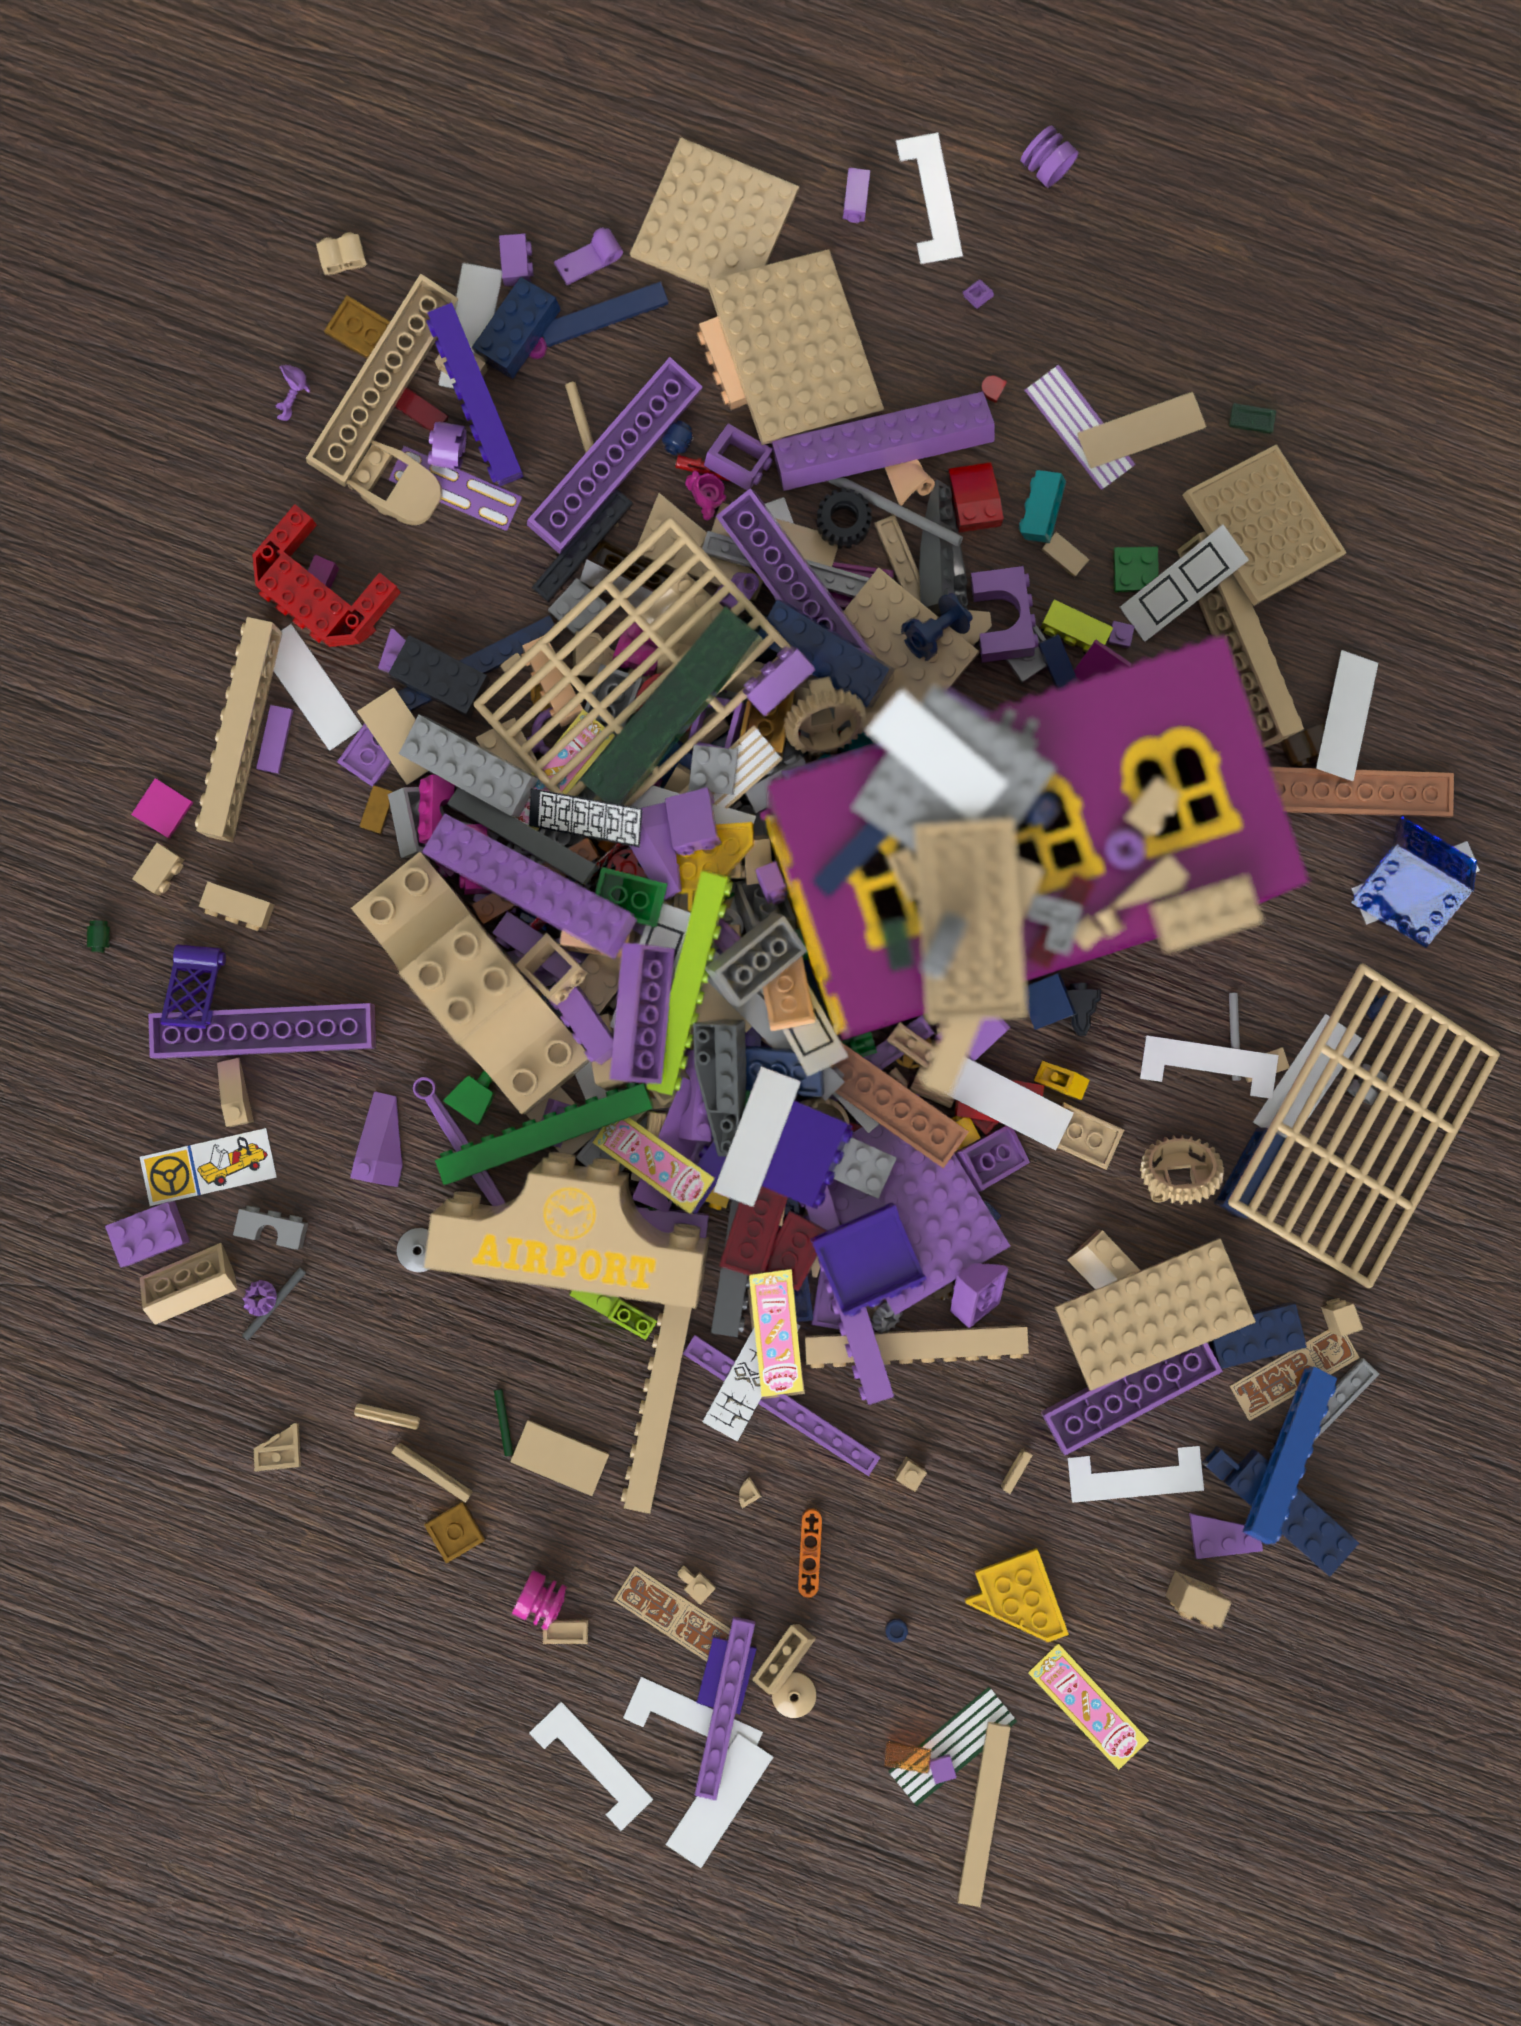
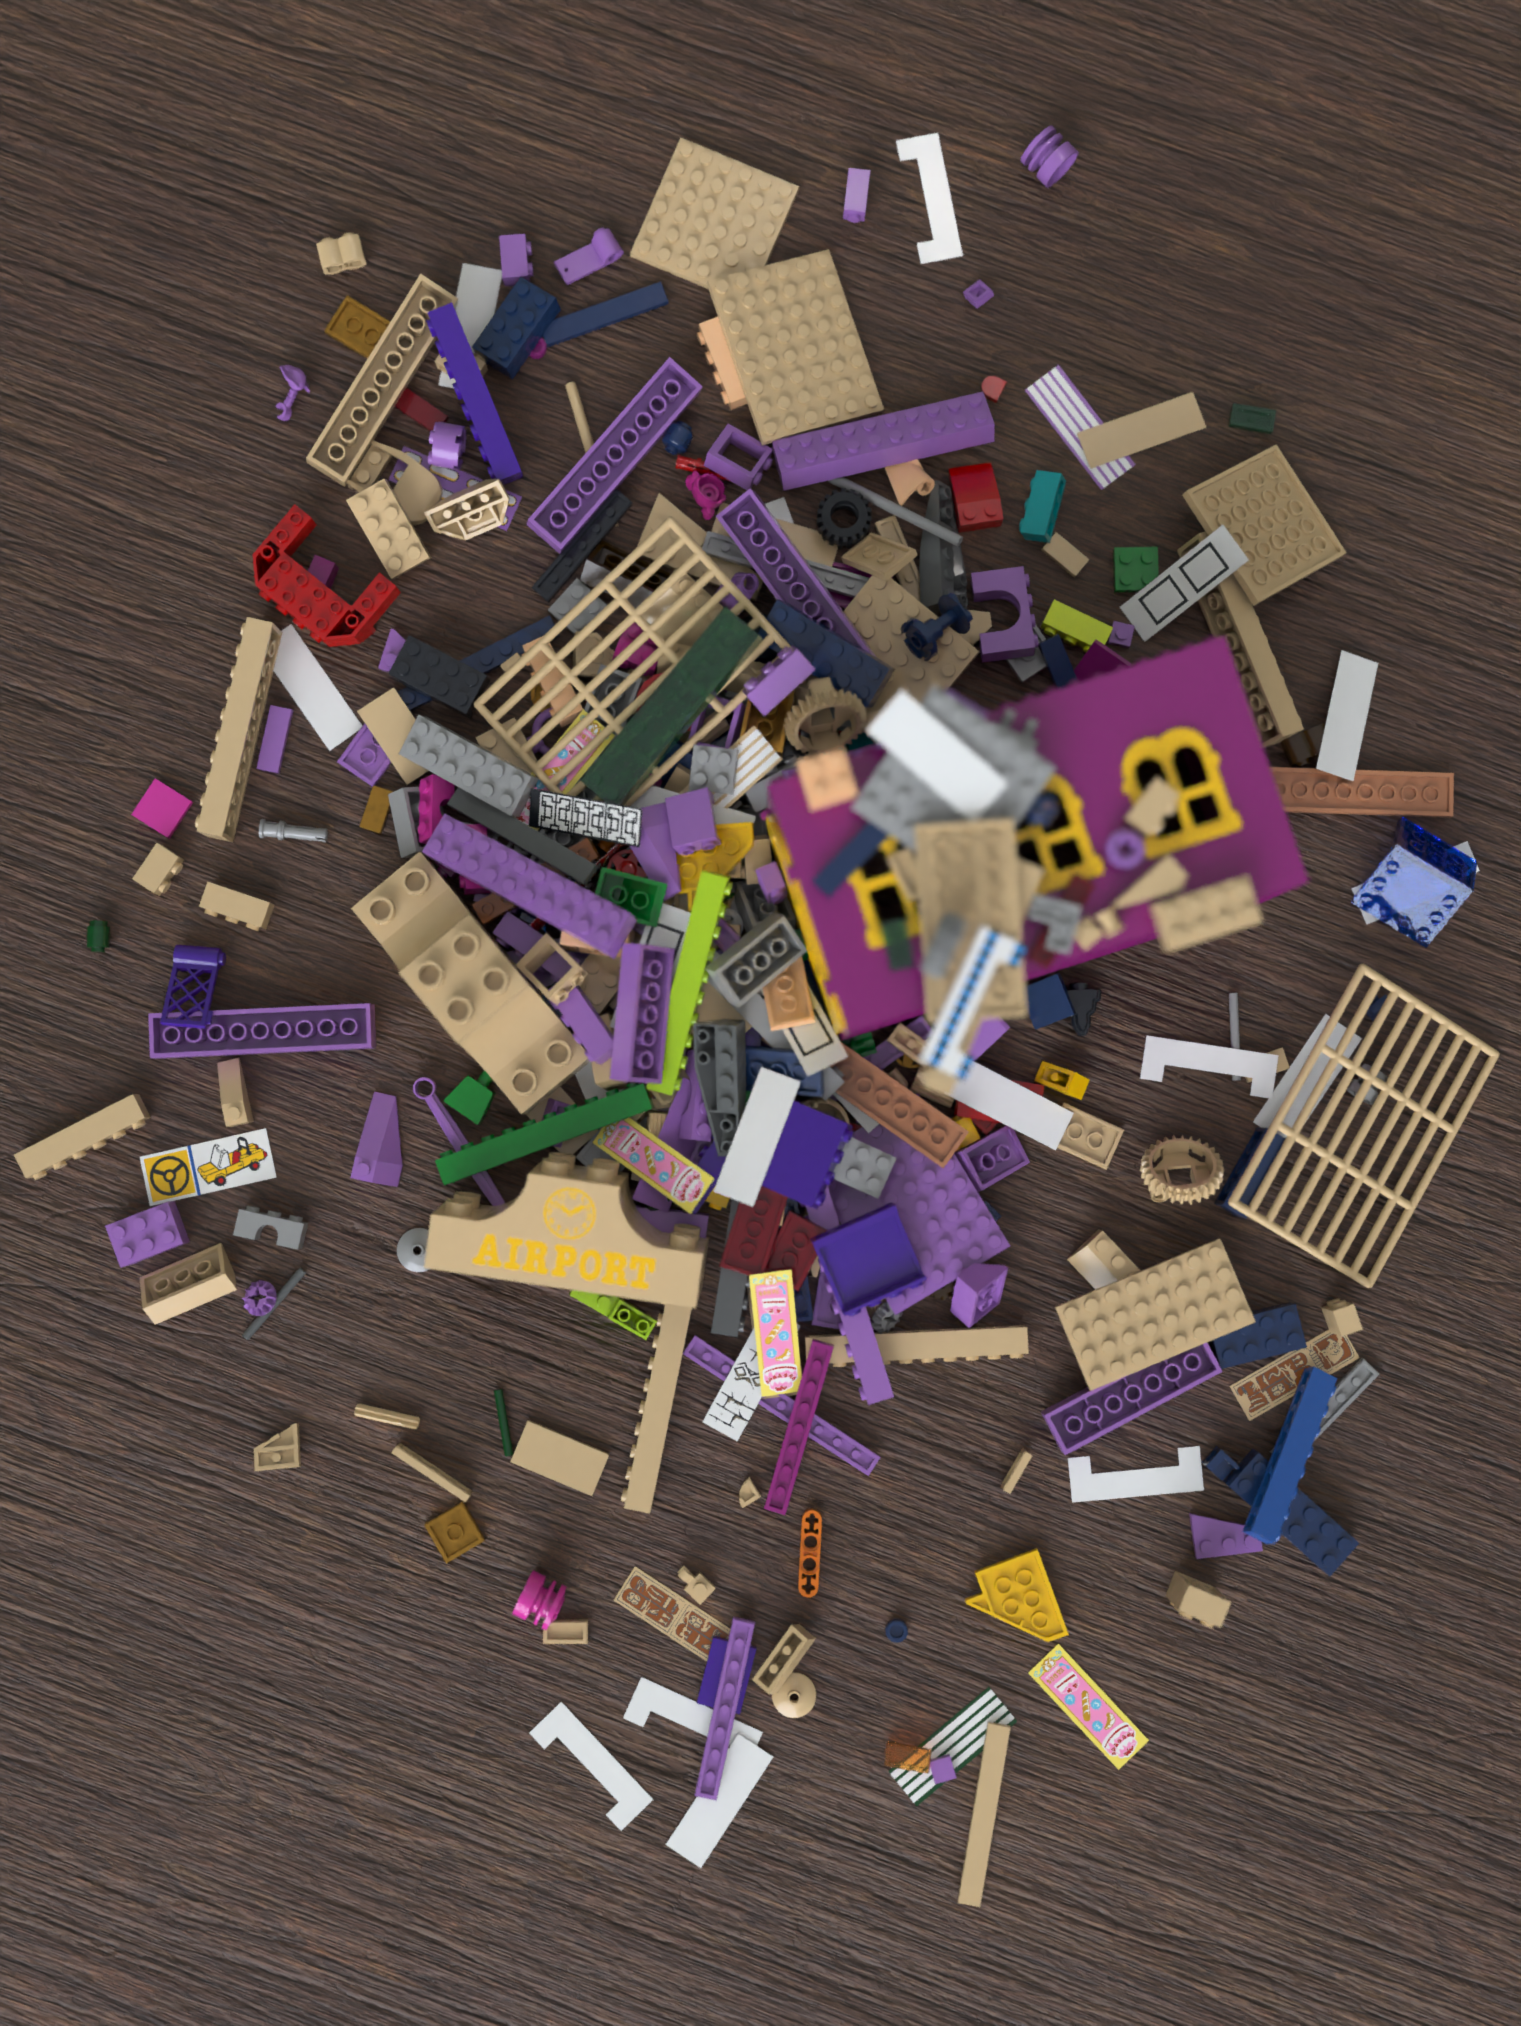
tan brick [894,1457,927,1492] -> none
none -> tan brick [14,1094,151,1180]
none -> light grey pin [259,819,328,842]
none -> tan brick [346,479,432,579]
none -> tan wedge [424,479,510,540]
none -> magenta plate [764,1339,834,1515]
none -> light nougat brick [796,747,858,812]
none -> tan tile [841,532,917,581]
none -> white sticker [920,926,1027,1081]

